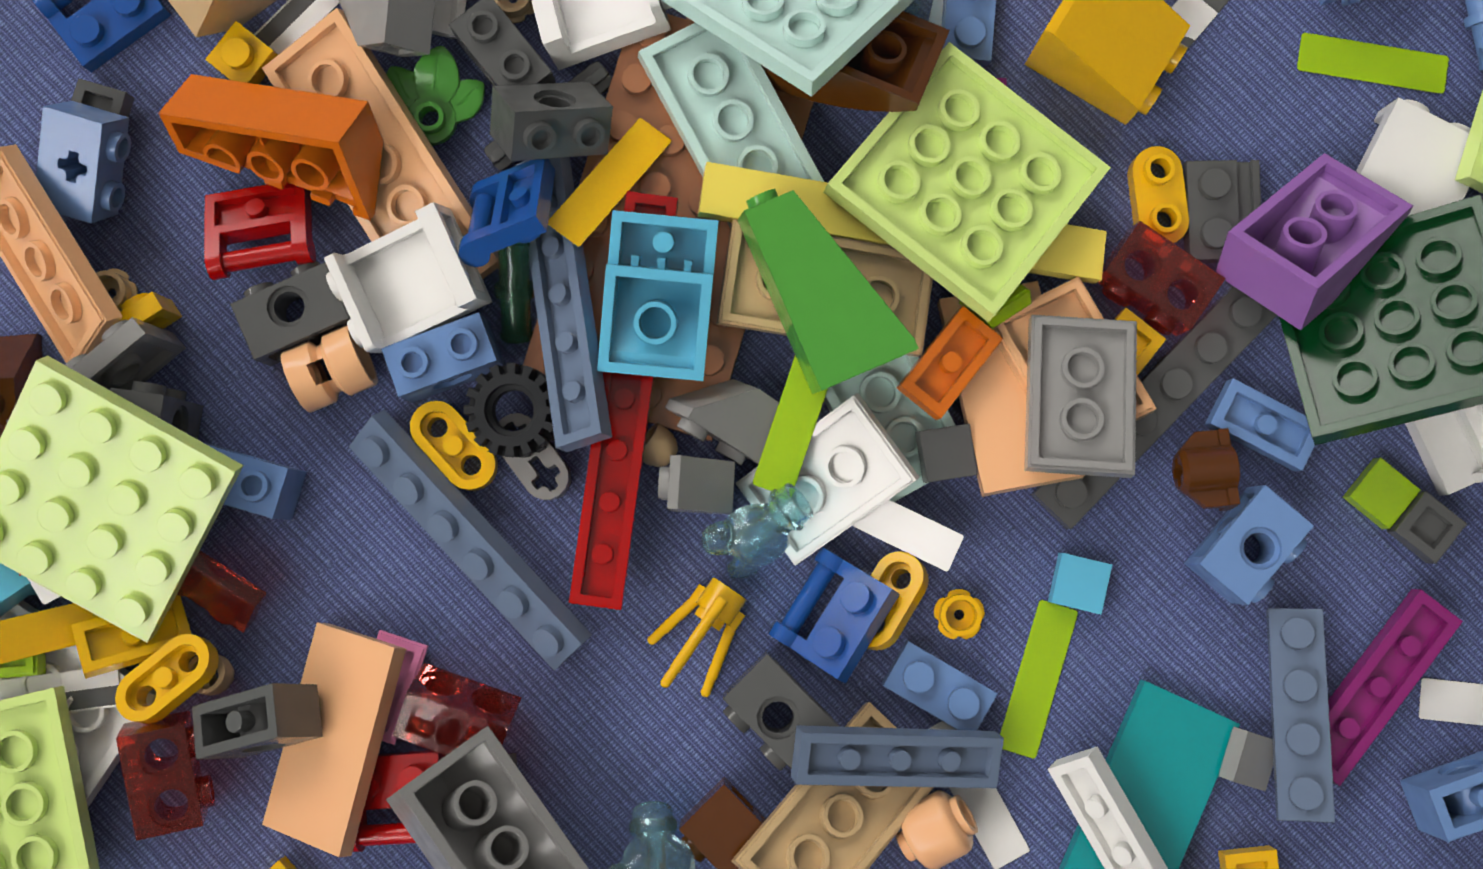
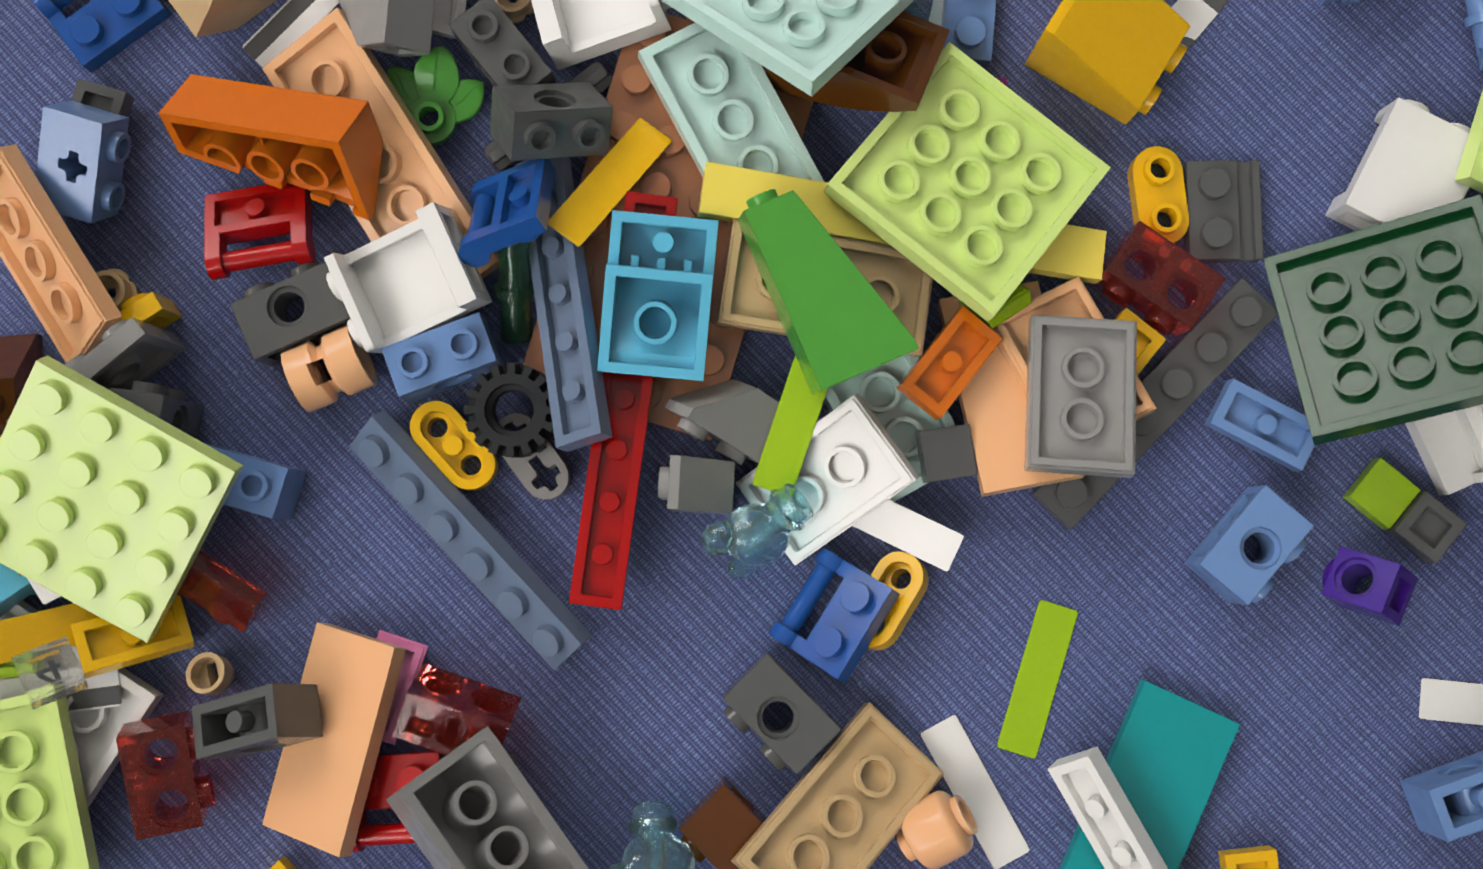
yellow plate [115,634,219,724] -> none
yellow plate [205,21,279,84] -> none
tan hinge [643,422,678,467] -> none
yellow plant [647,577,747,697] -> none
sand blue plate [791,725,1004,788] -> none
medium blue plate [881,640,998,730] -> none
yellow plate [934,589,985,639] -> none
medium azure tile [1048,553,1112,615] -> none
reddish brown piece [1172,428,1241,511] -> none
medium lavender slope [1215,153,1414,331] -> none
light grey tile [1219,727,1273,791] -> none
sand blue plate [1266,608,1335,823] -> none
lime sticker [1297,33,1449,94] -> none
magenta plate [1328,589,1463,786] -> none
none -> clear tile [11,636,88,710]
none -> dark purple brick [1321,546,1418,626]

